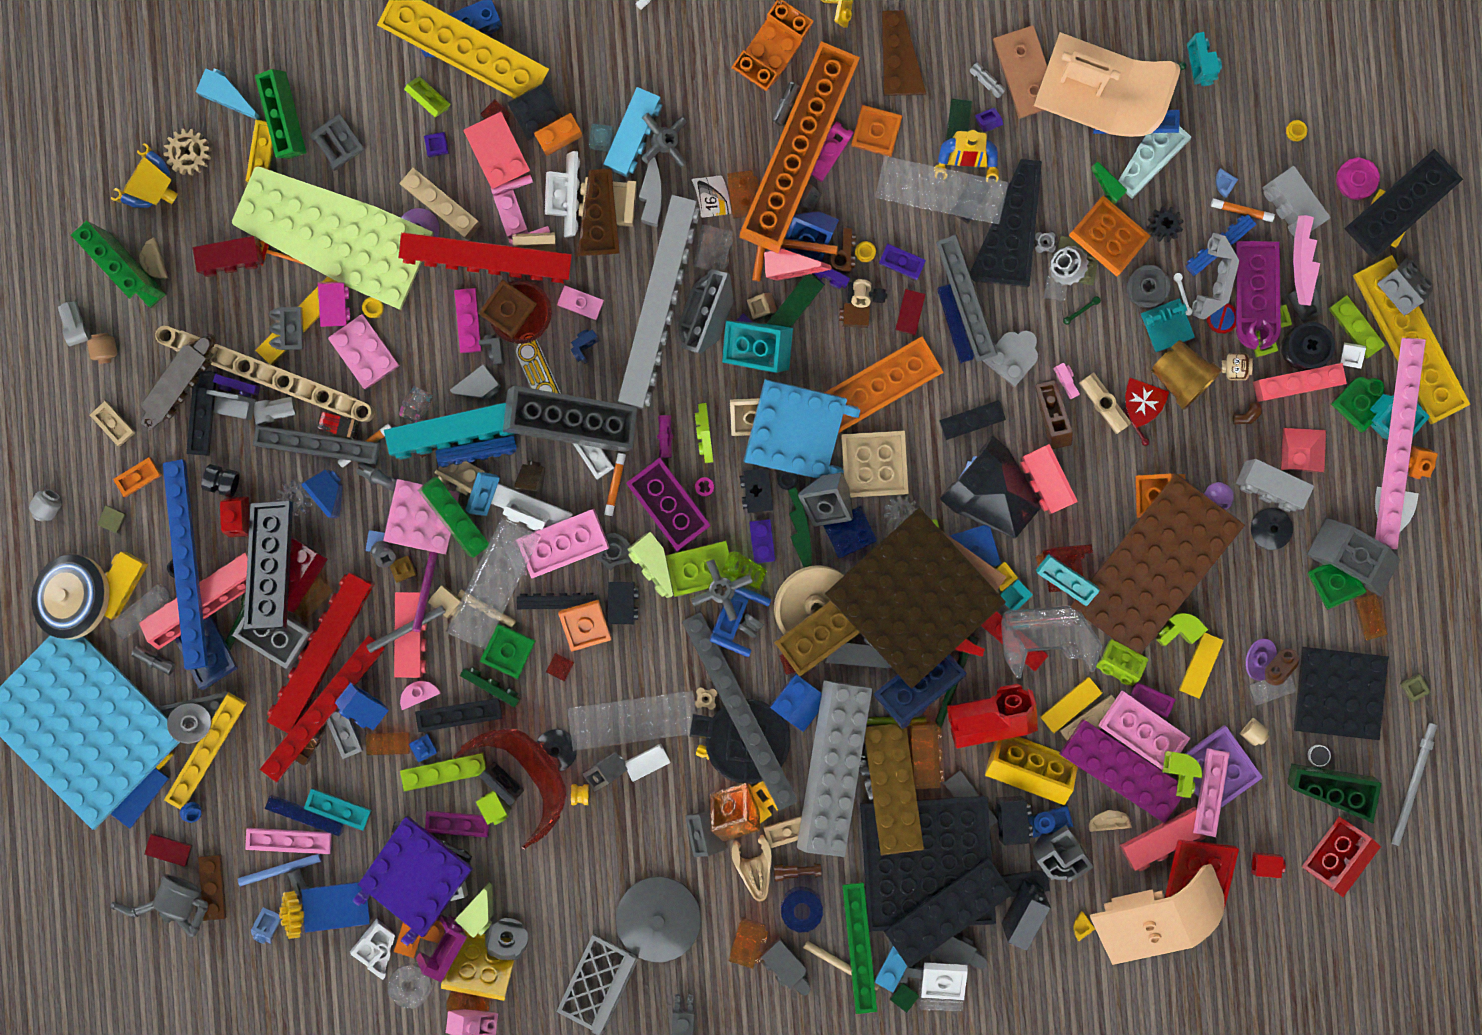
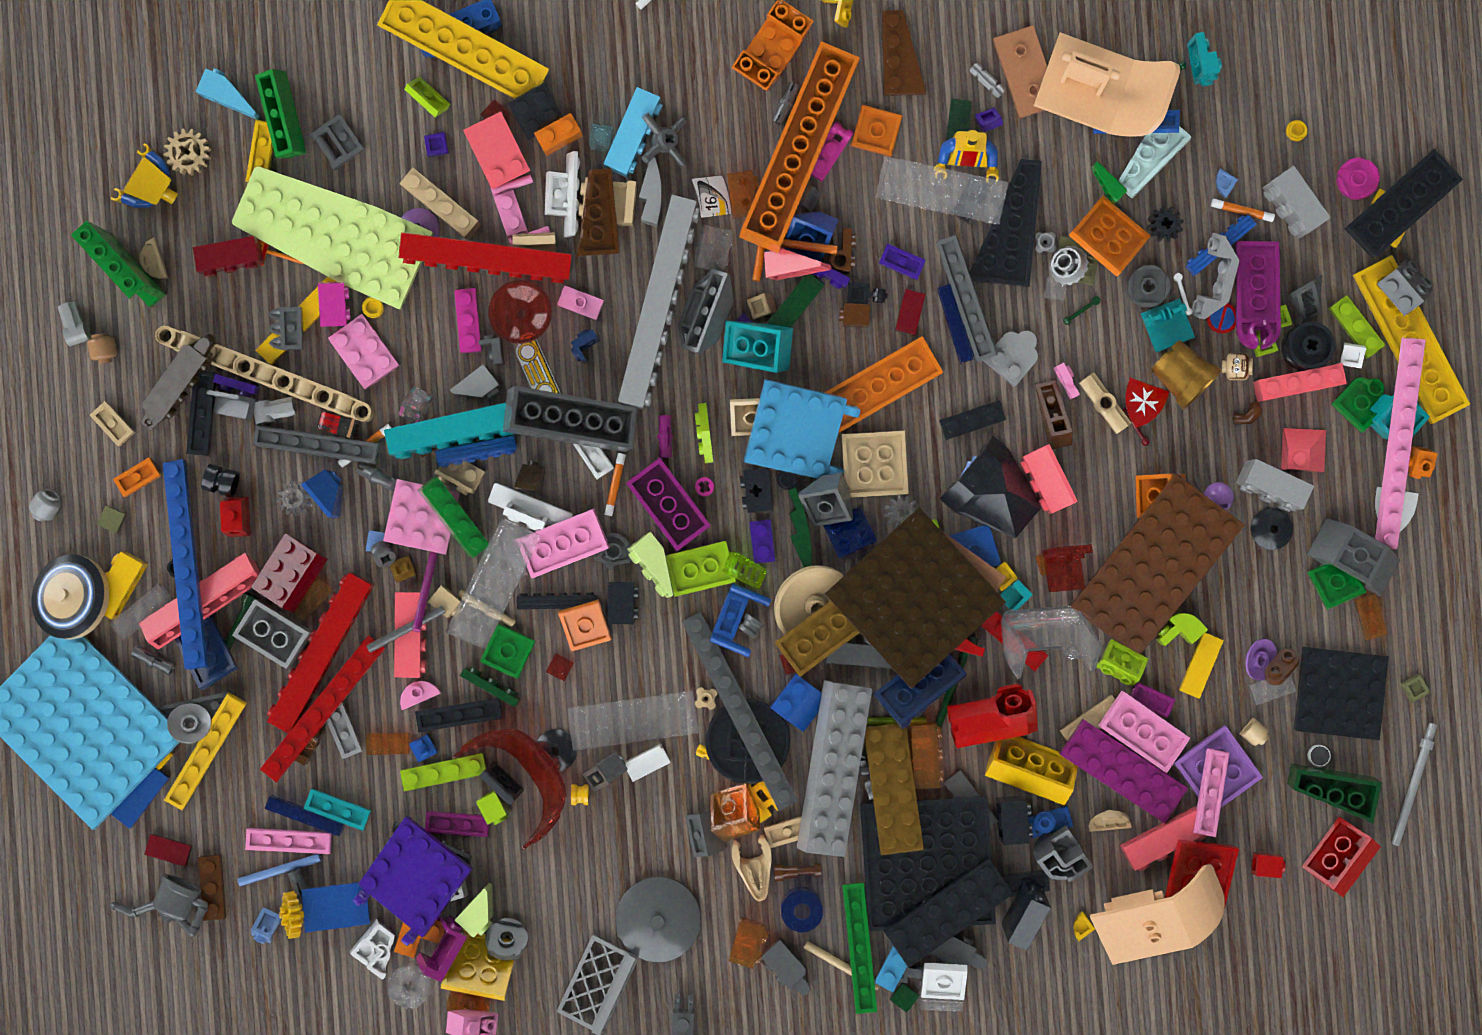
blue plate [180,802,201,823] -> none
plate [243,501,293,630] -> none
blue brick [335,682,389,730] -> none
dark azure plate [465,472,500,516] -> none
reddish brown tile [478,279,538,339] -> none
black plate [689,714,714,740] -> none
dark grey bar [691,559,753,621] -> none
tan bush [852,279,871,308] -> none
yellow plate [855,241,876,262] -> none
plate [1036,554,1100,606] -> none
yellow tile [1040,677,1103,733] -> none
lime brick [1163,751,1202,798] -> none
bright pink slope [1293,215,1320,306] -> none

